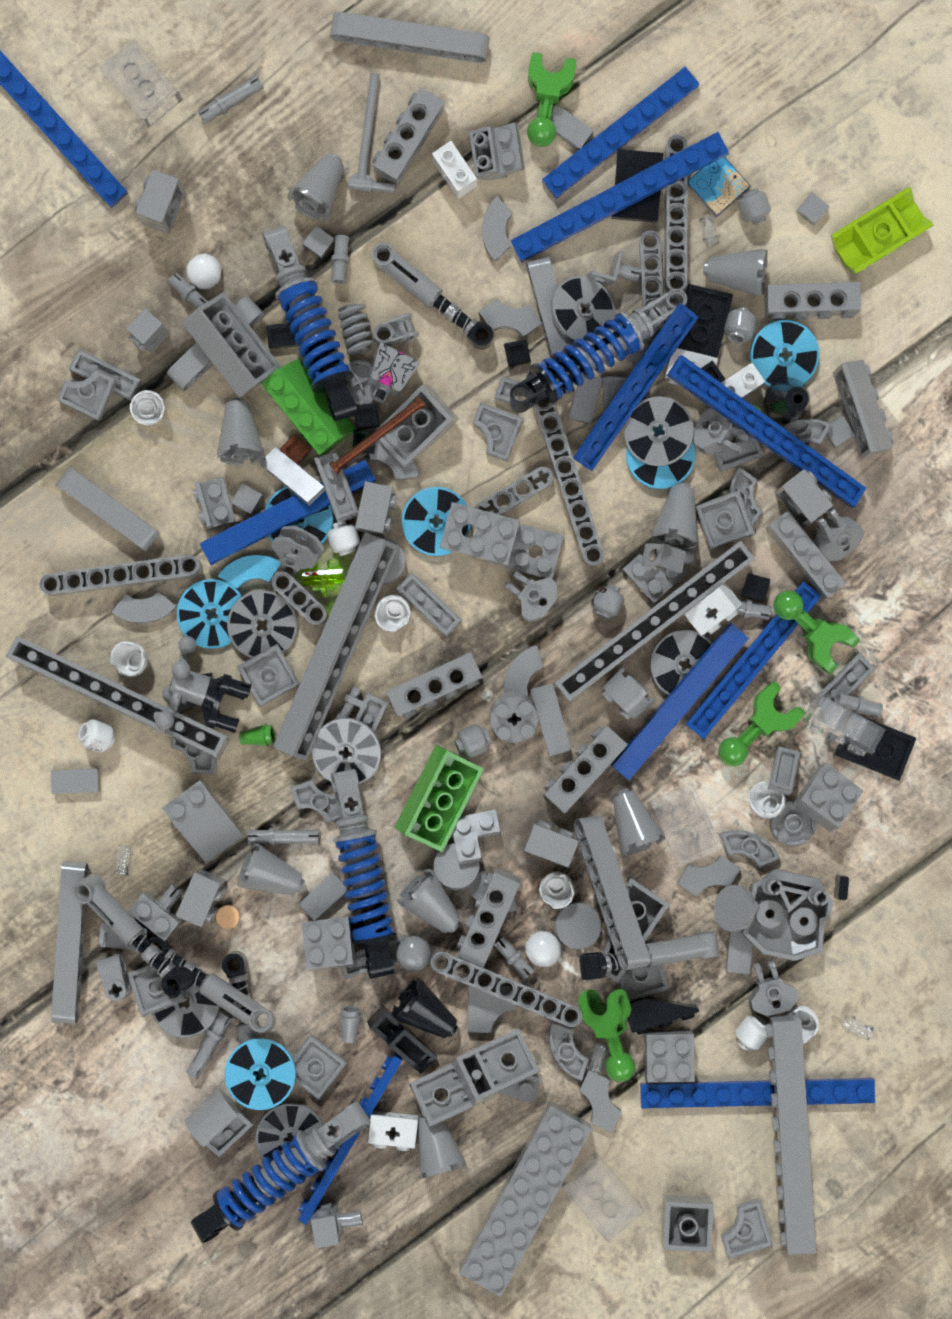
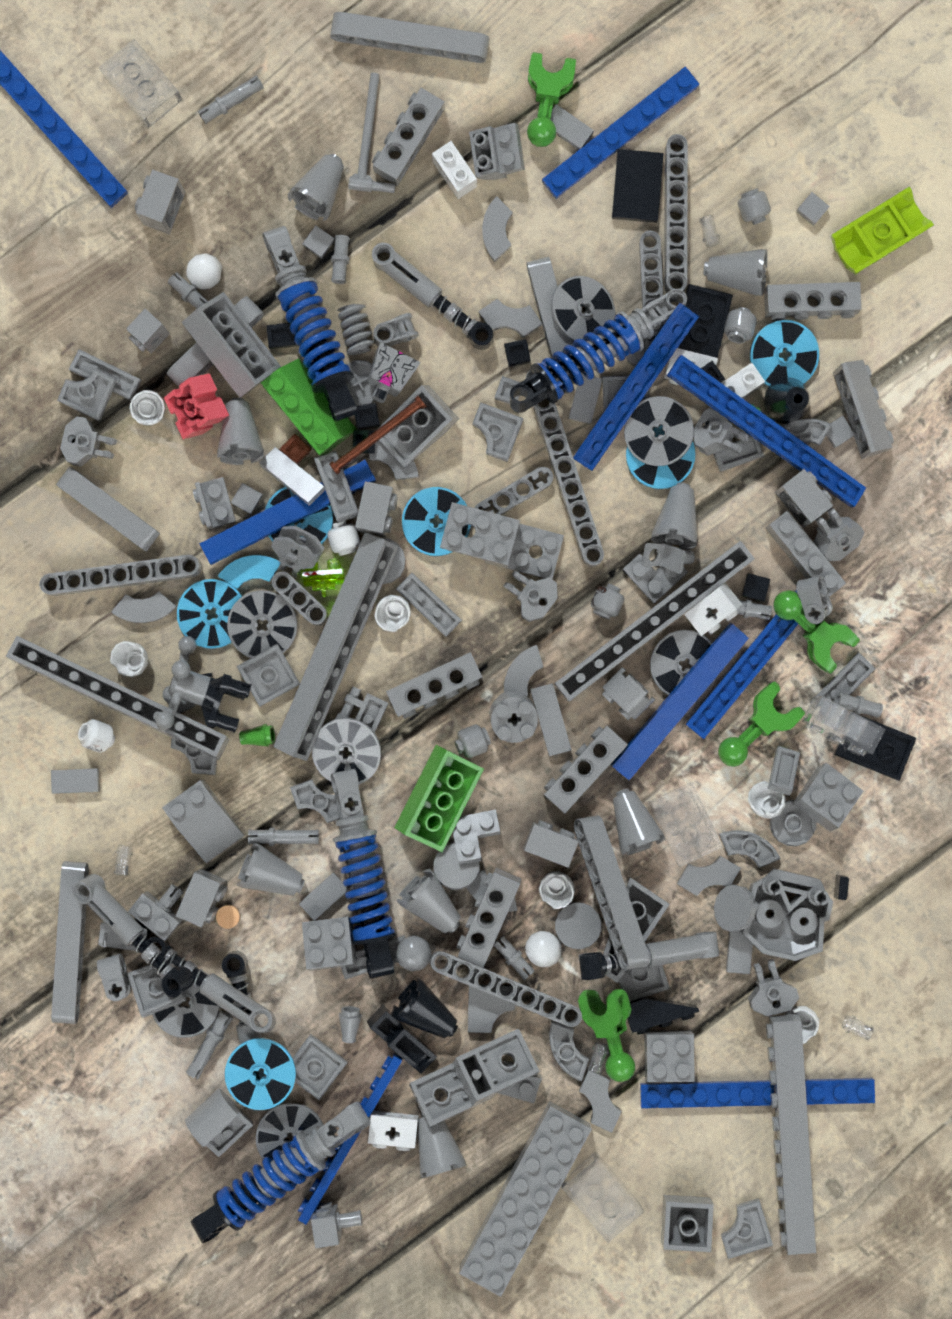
blue plate [510,132,729,263] -> none
light grey bracket [586,251,641,285] -> none
tile [688,157,751,218] -> none
light grey tile [695,490,755,550] -> none
light grey tile [730,467,763,526] -> none
white head [735,1015,768,1051] -> none
none -> light grey hinge [60,416,117,467]
none -> coral brick [164,373,229,439]
none -> light grey piece [796,576,833,624]

